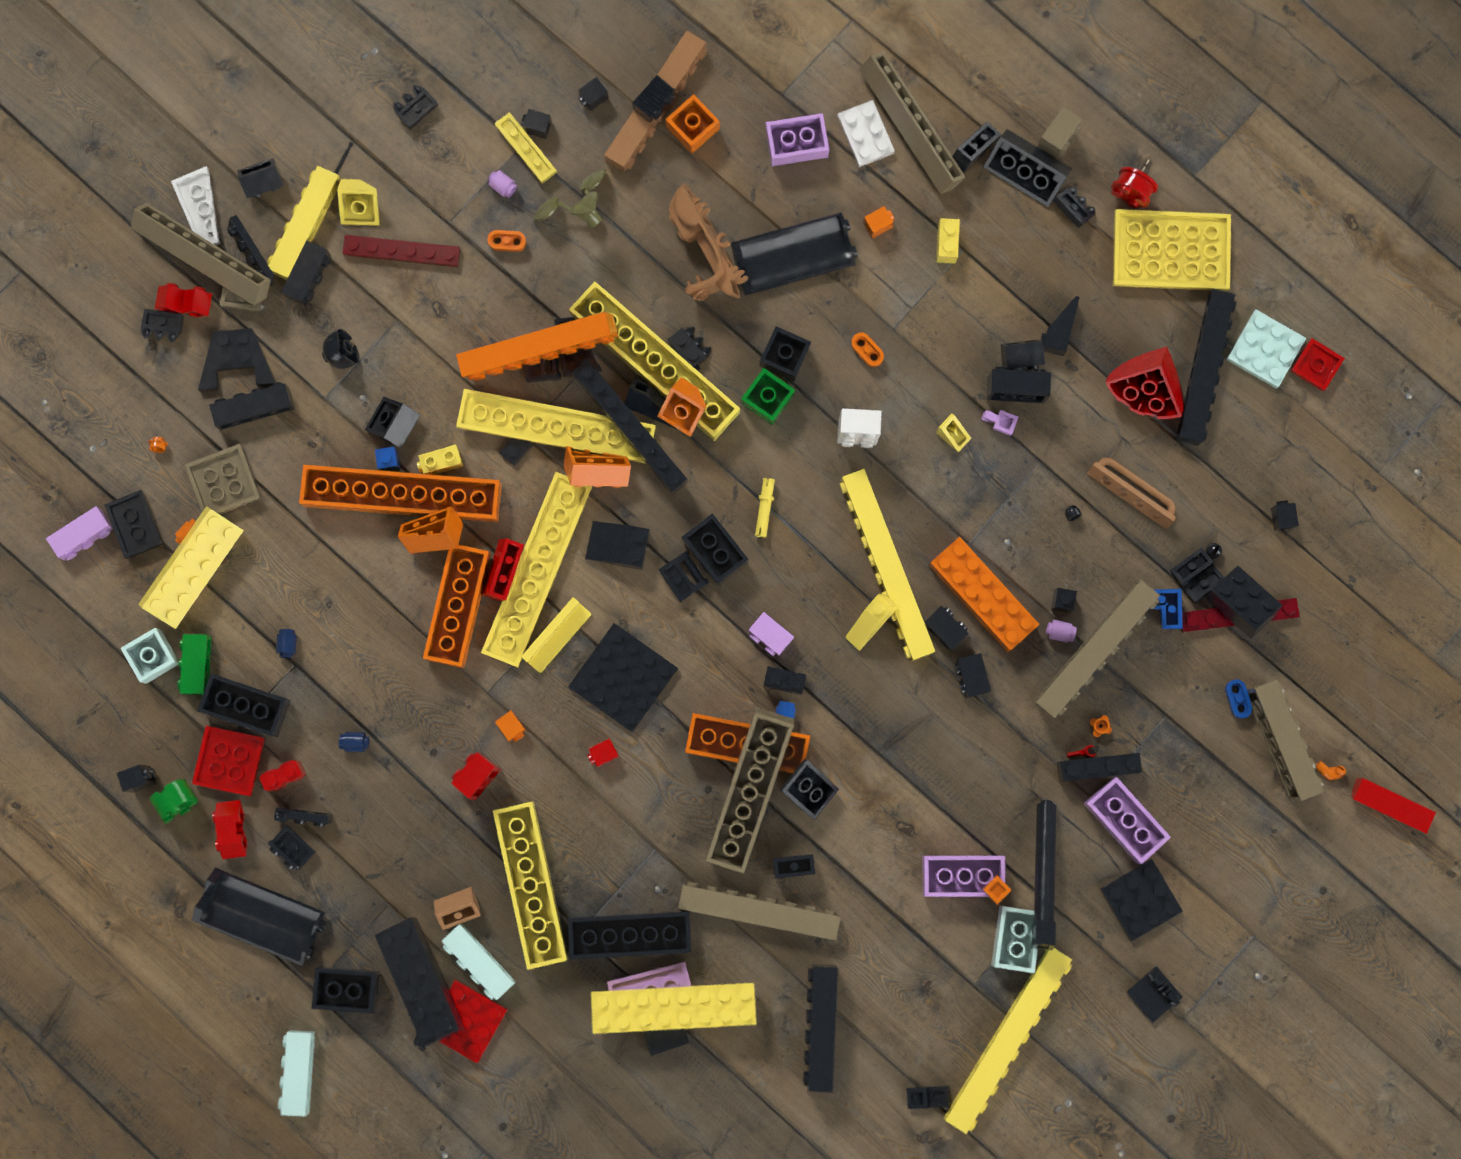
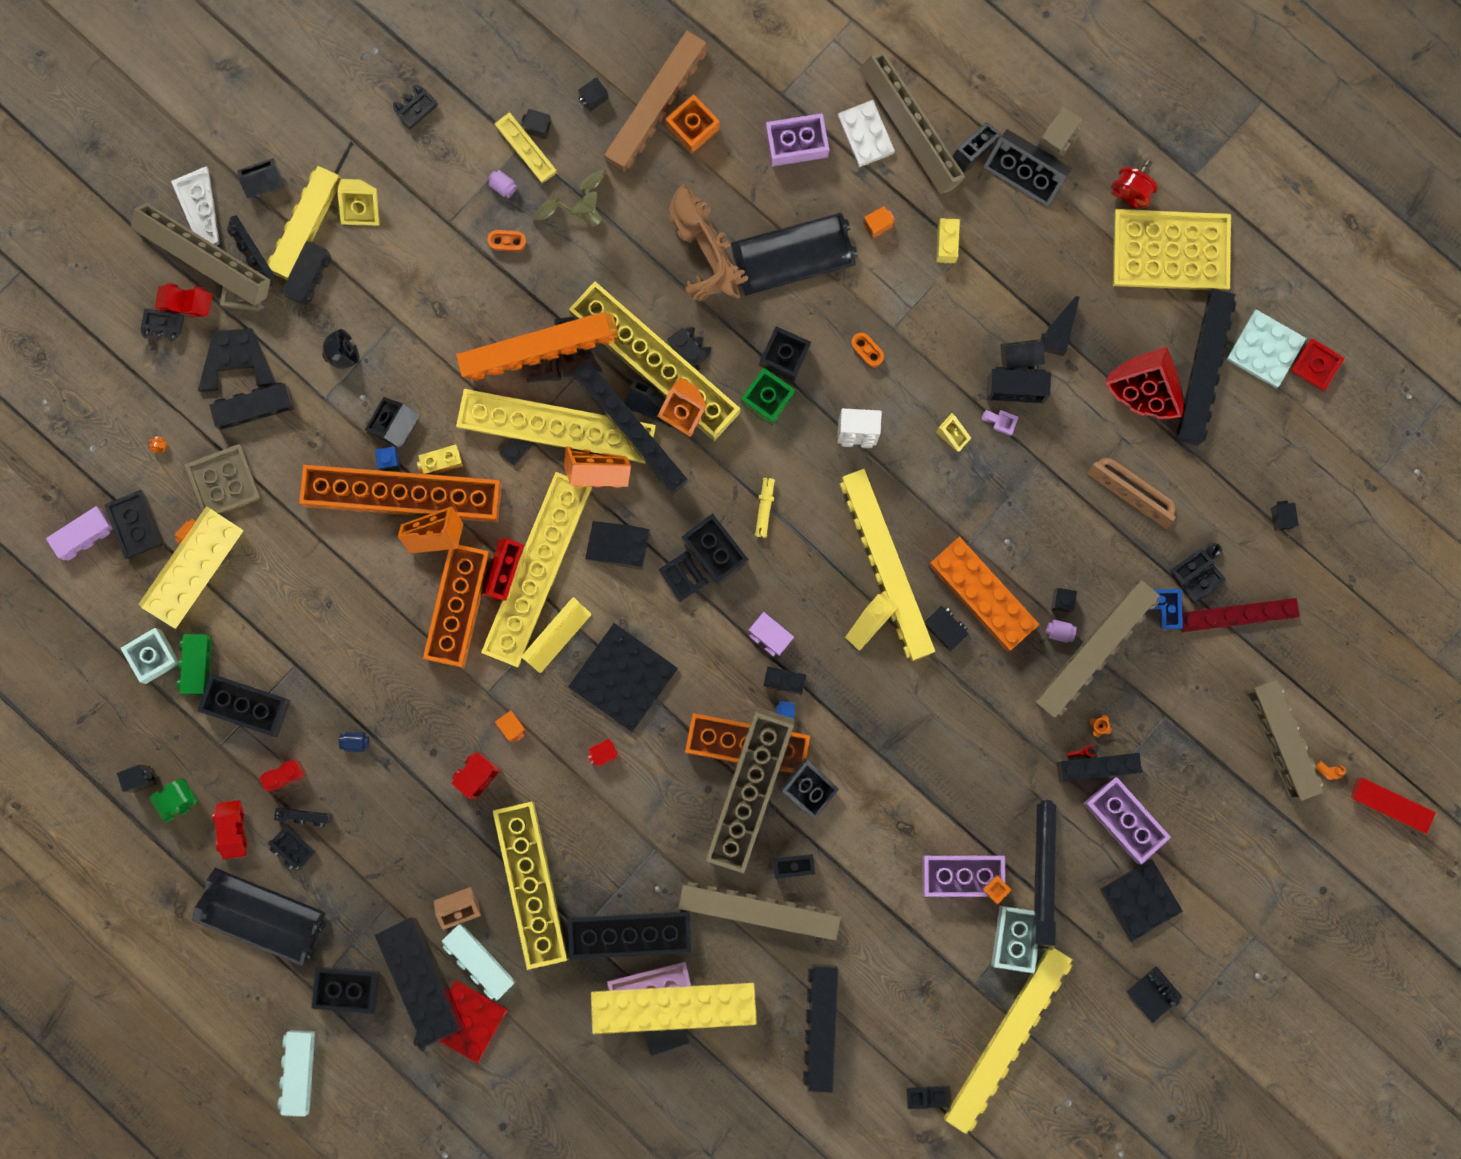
red plate [192,726,265,796] -> none
dark blue brick [276,629,297,659] -> none
dark red plate [342,235,460,267] -> none
black brick [632,75,675,123] -> none
black brick [954,653,991,698] -> none
black plate [1053,187,1095,229] -> none
black hinge [1065,505,1082,522] -> none
black brick [1207,566,1283,639] -> none
blue plate [1225,679,1252,719] -> none

